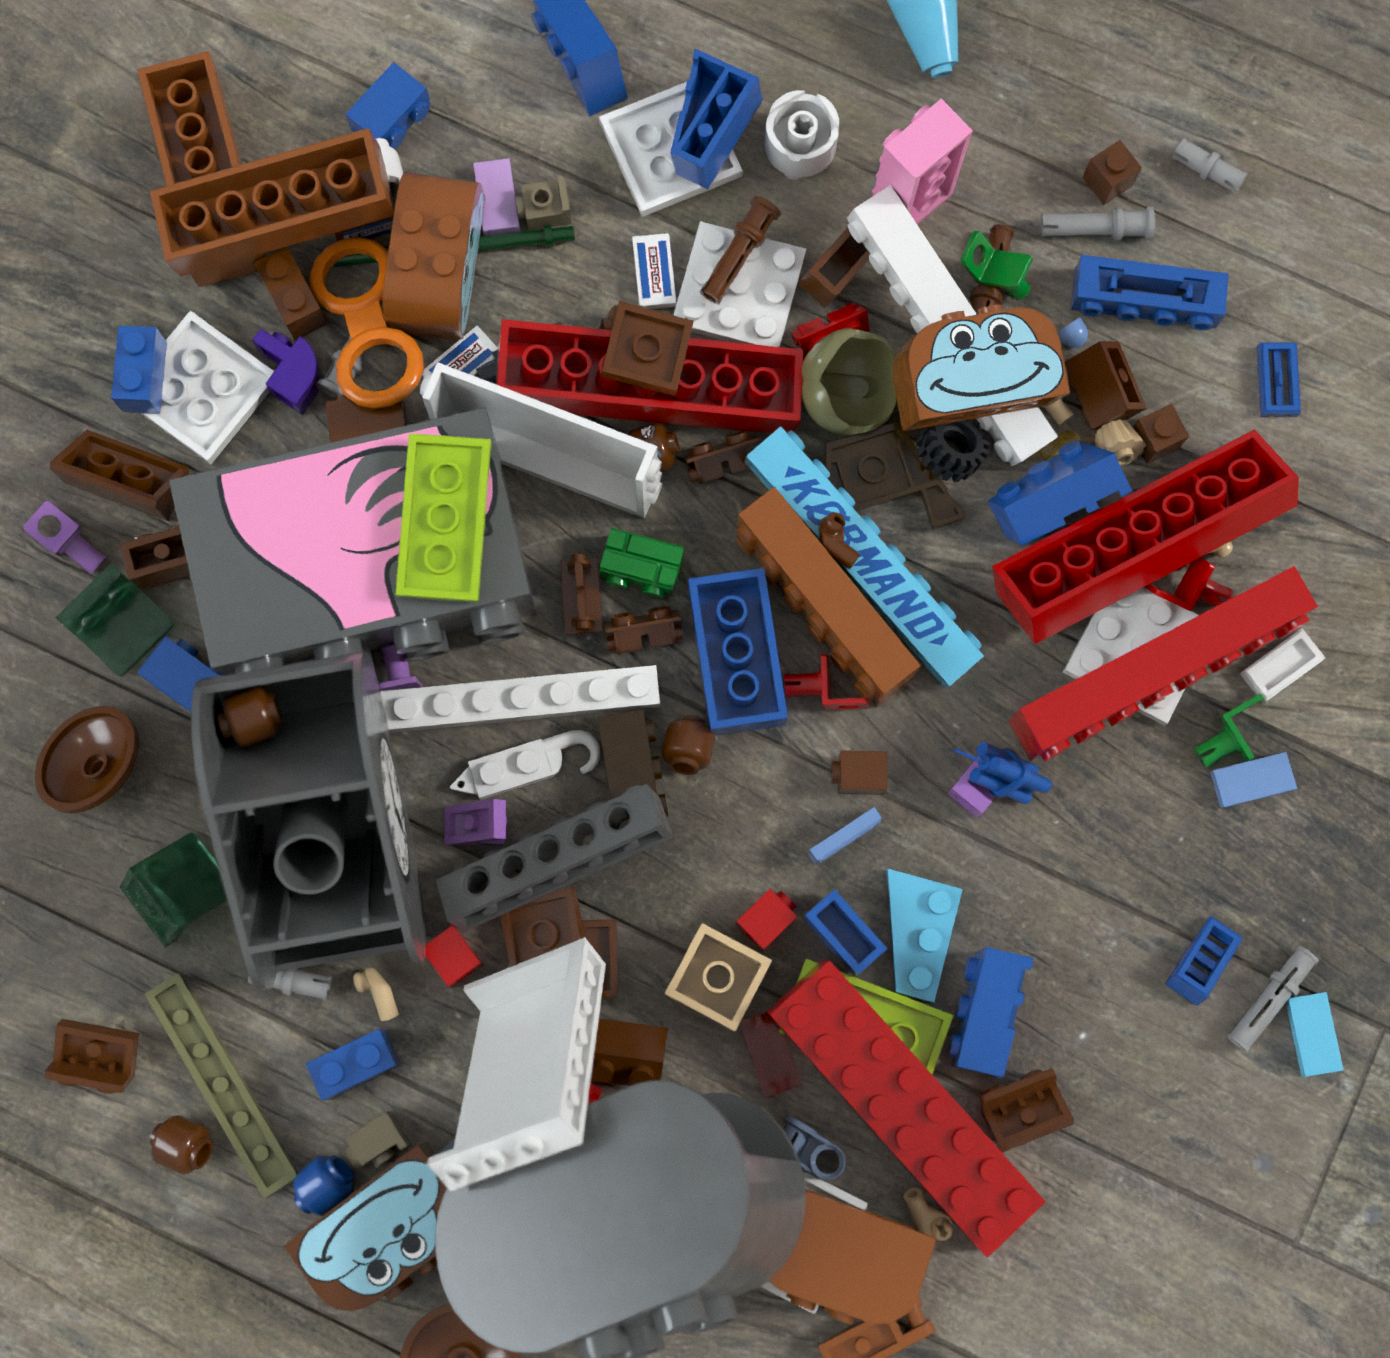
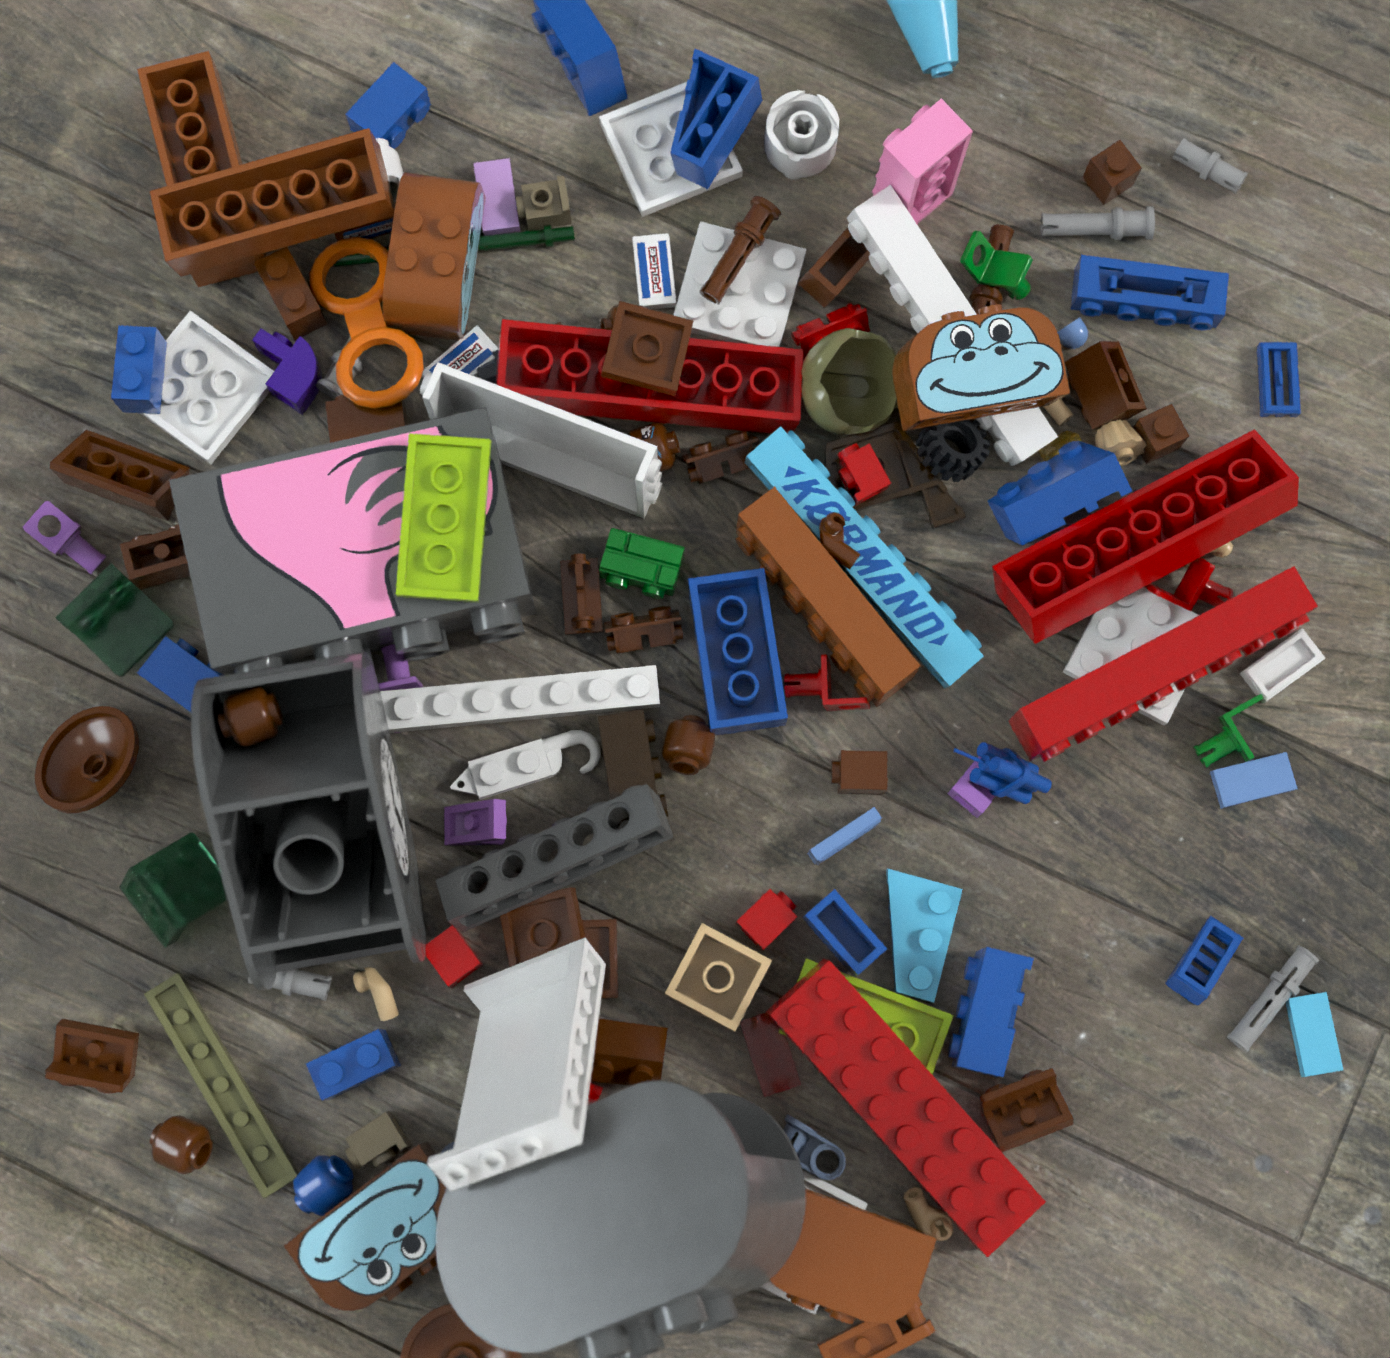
none -> red brick [837,443,891,507]

